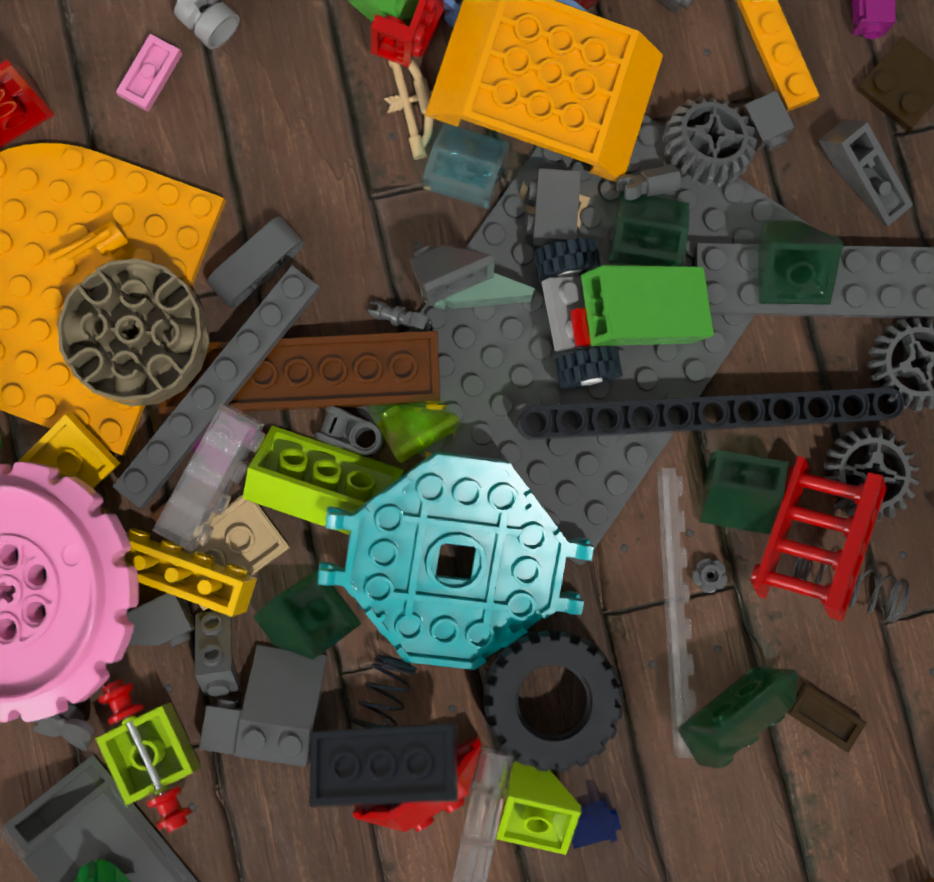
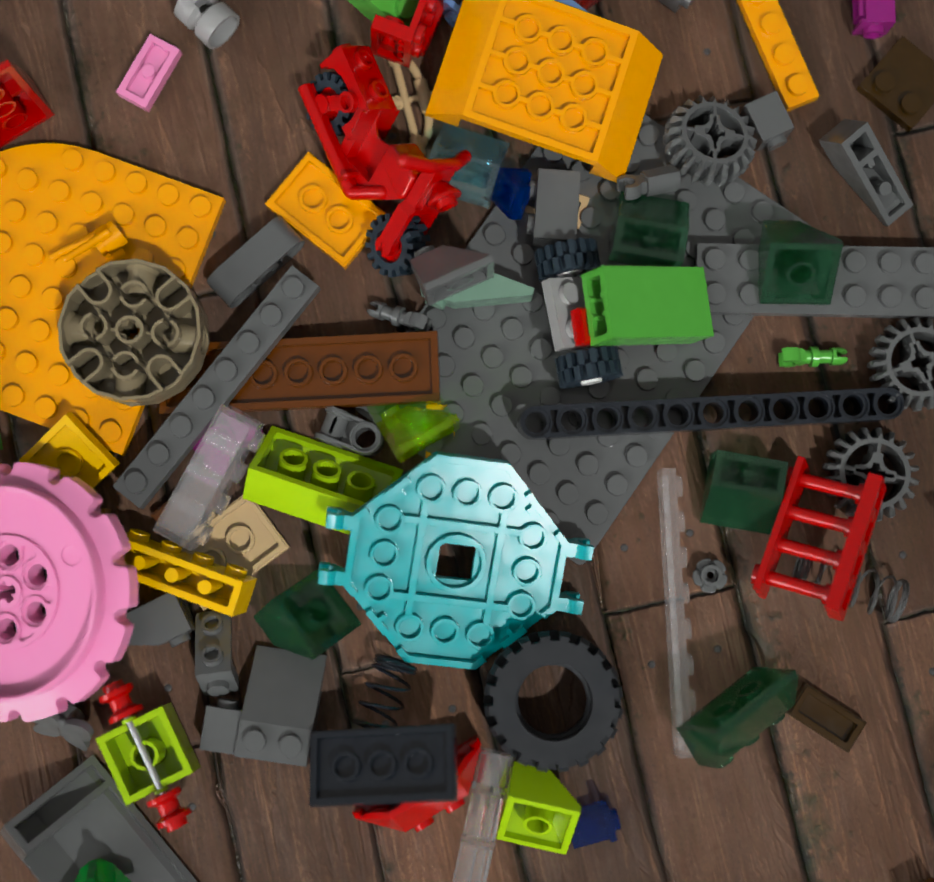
none -> light orange tile [265,152,387,270]
none -> red piece [298,43,472,277]
none -> clear blue bracket [491,168,532,220]
none -> bright green piece [778,346,848,367]

